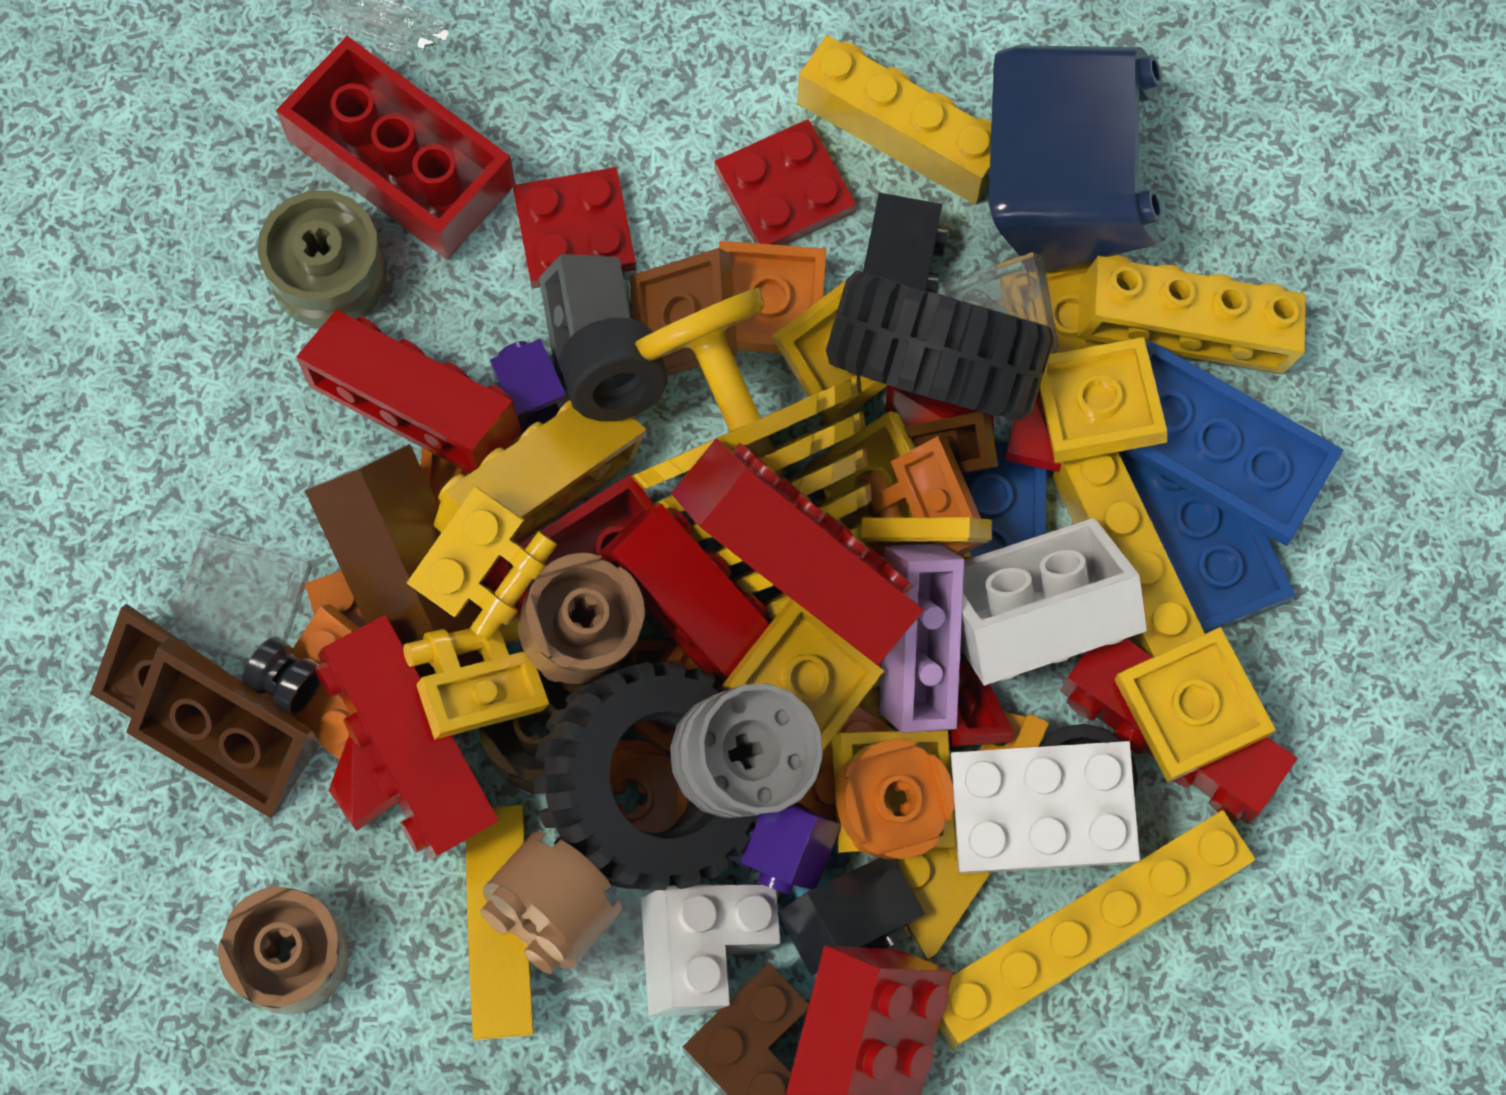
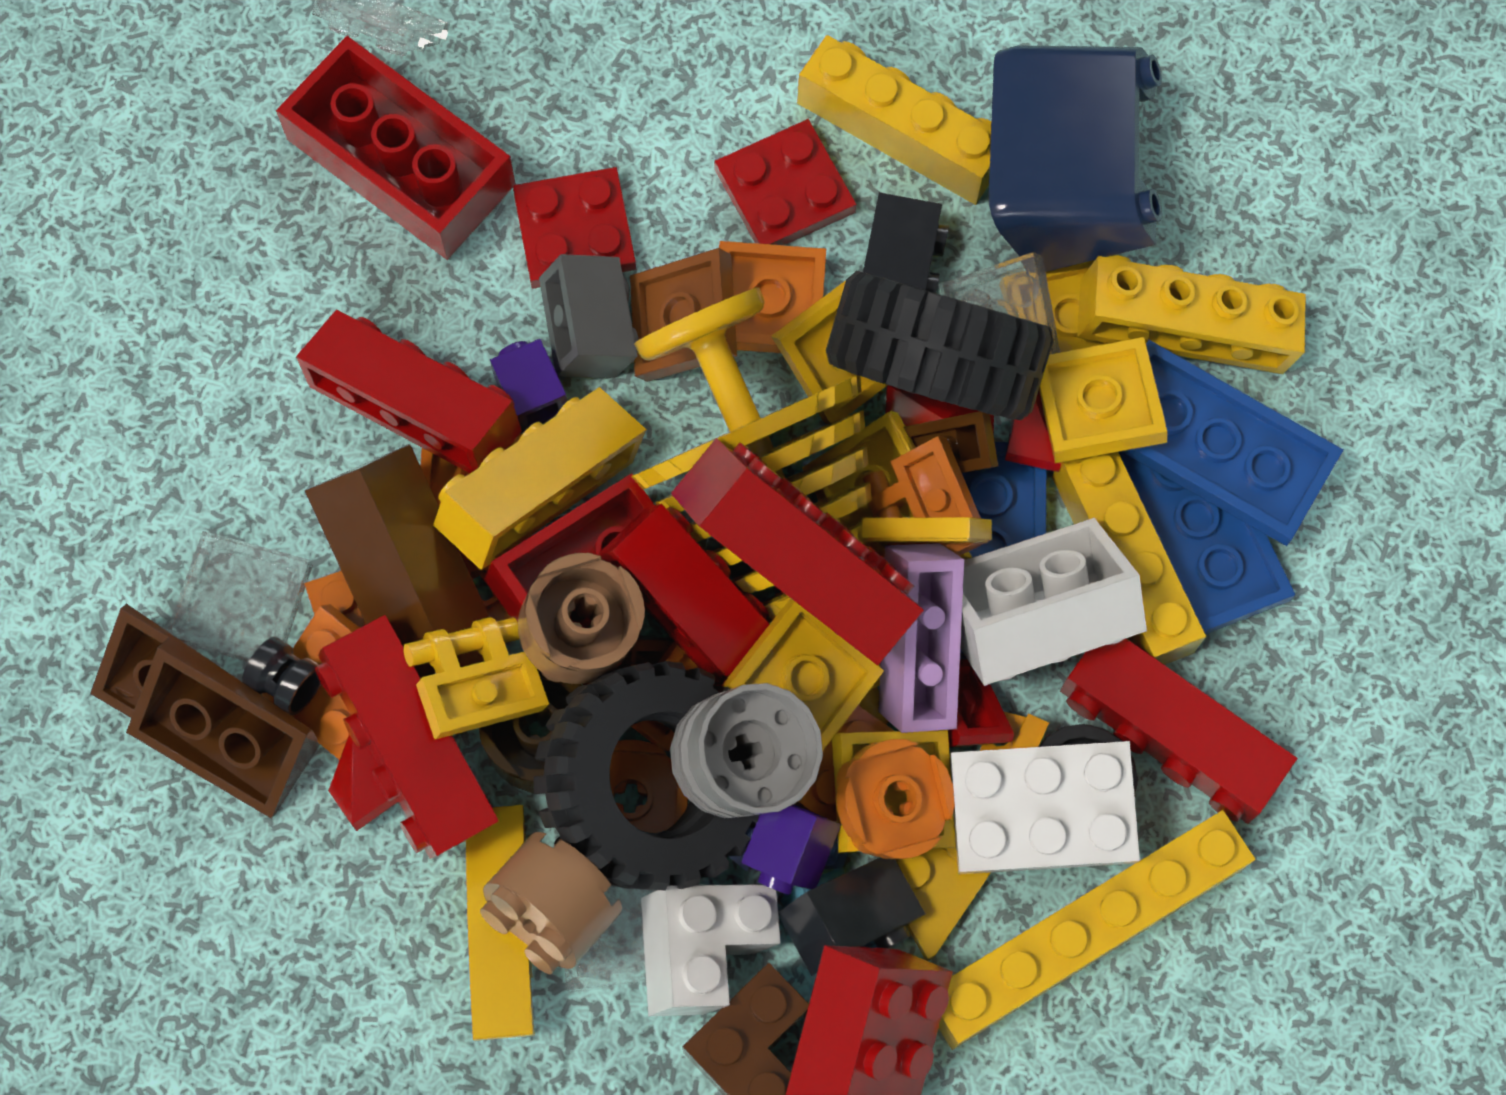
medium nougat brick [218,886,349,1015] -> none
olive wheel [258,191,387,328] -> none
yellow plate [407,486,557,641] -> none
black tyre [559,318,668,421] -> none
yellow plate [1114,627,1276,783] -> none

